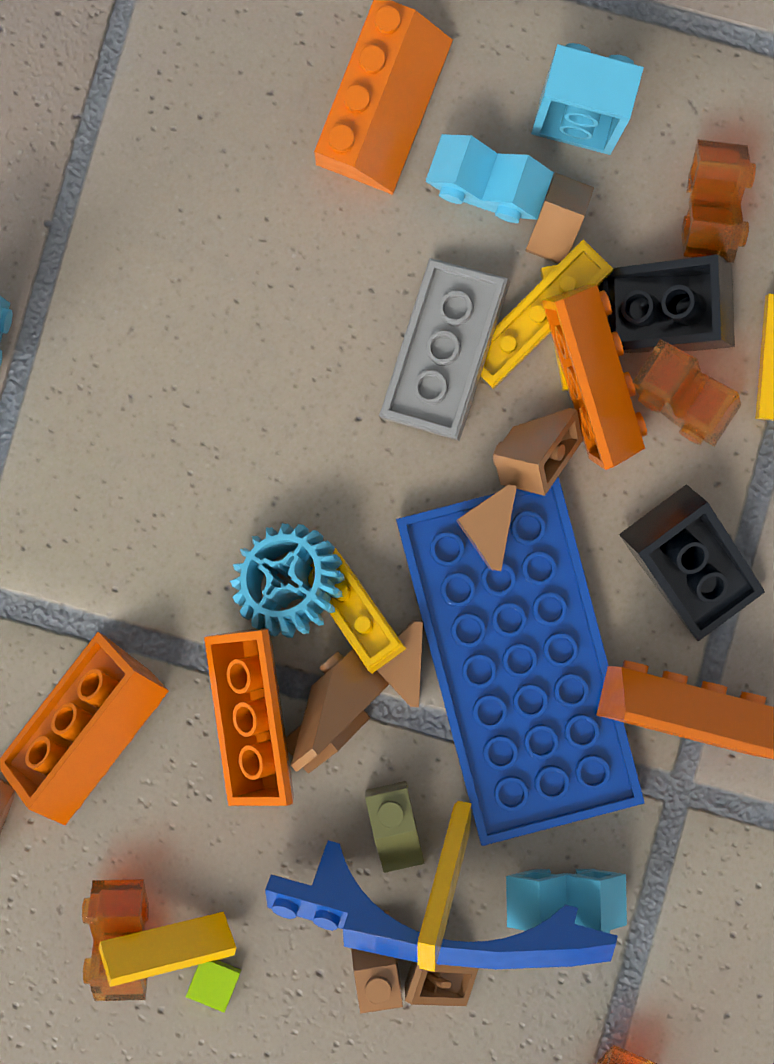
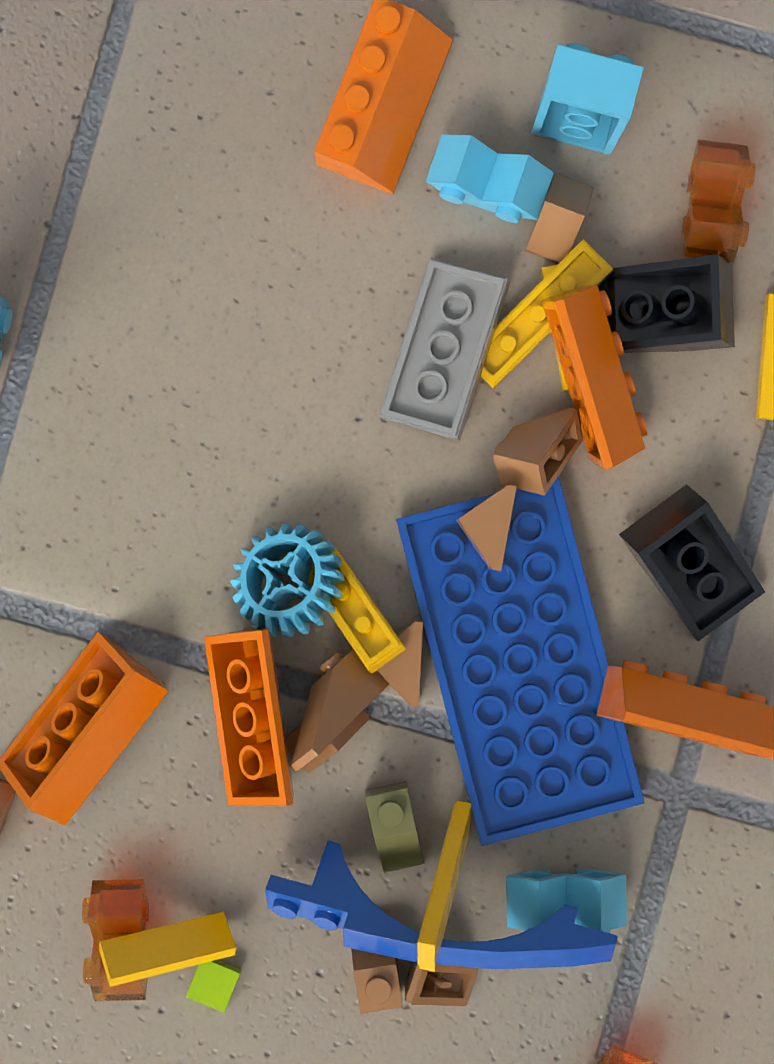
clear orange brick [633,339,741,447] -> none

